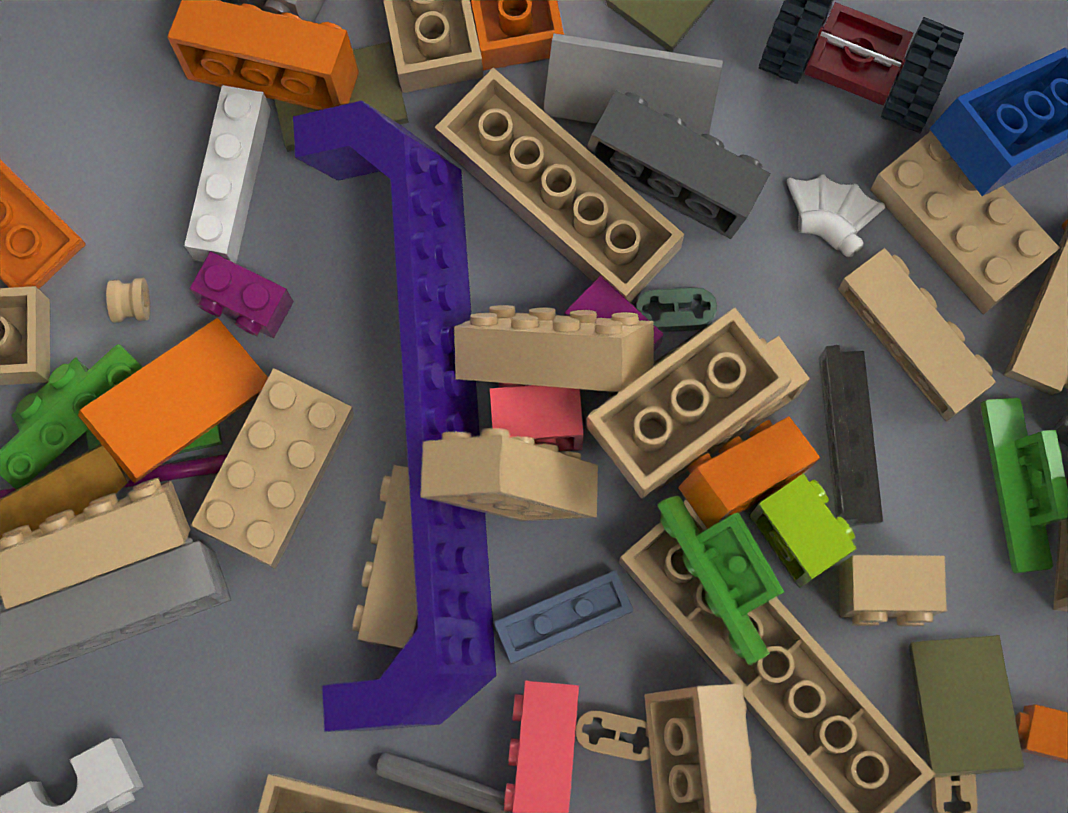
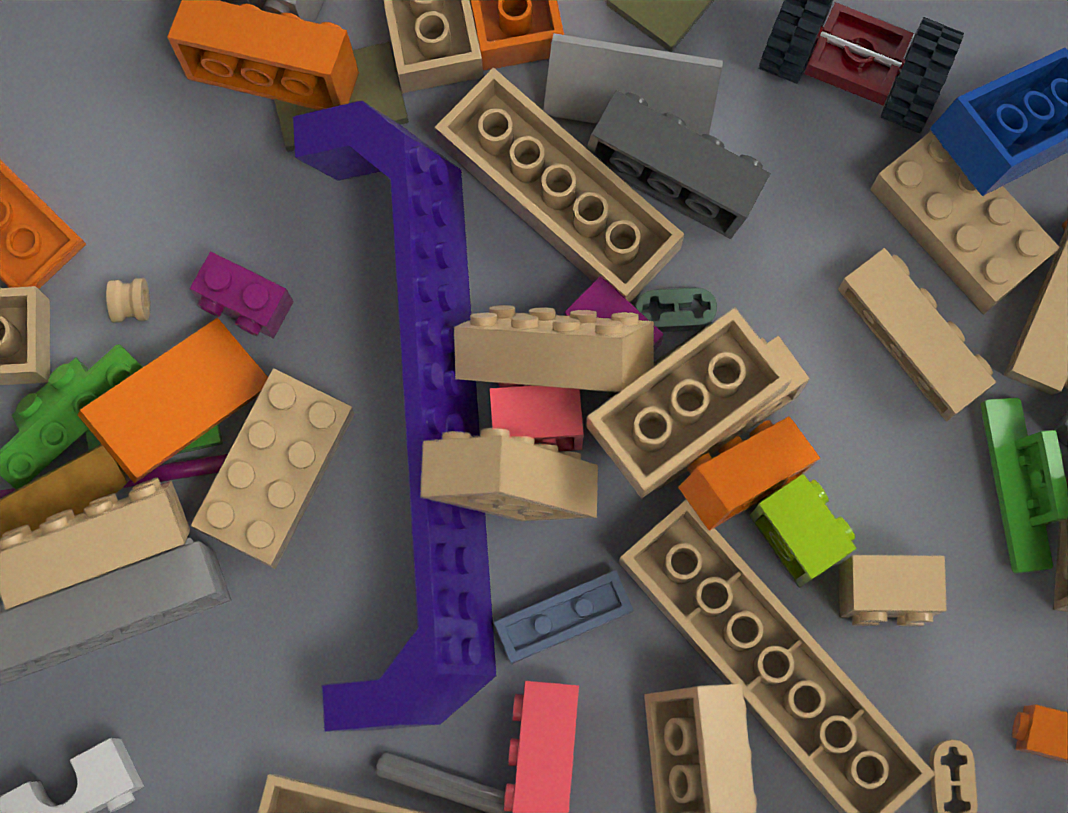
white brick [184,85,271,264] -> none
tan brick [353,465,418,650] -> none
tan beam [575,711,651,761] -> none
bright green bracket [658,496,785,665] -> none
white arm [786,174,885,257] -> none
clear smoke fence [819,345,883,526] -> none
olive tile [909,635,1024,778] -> none

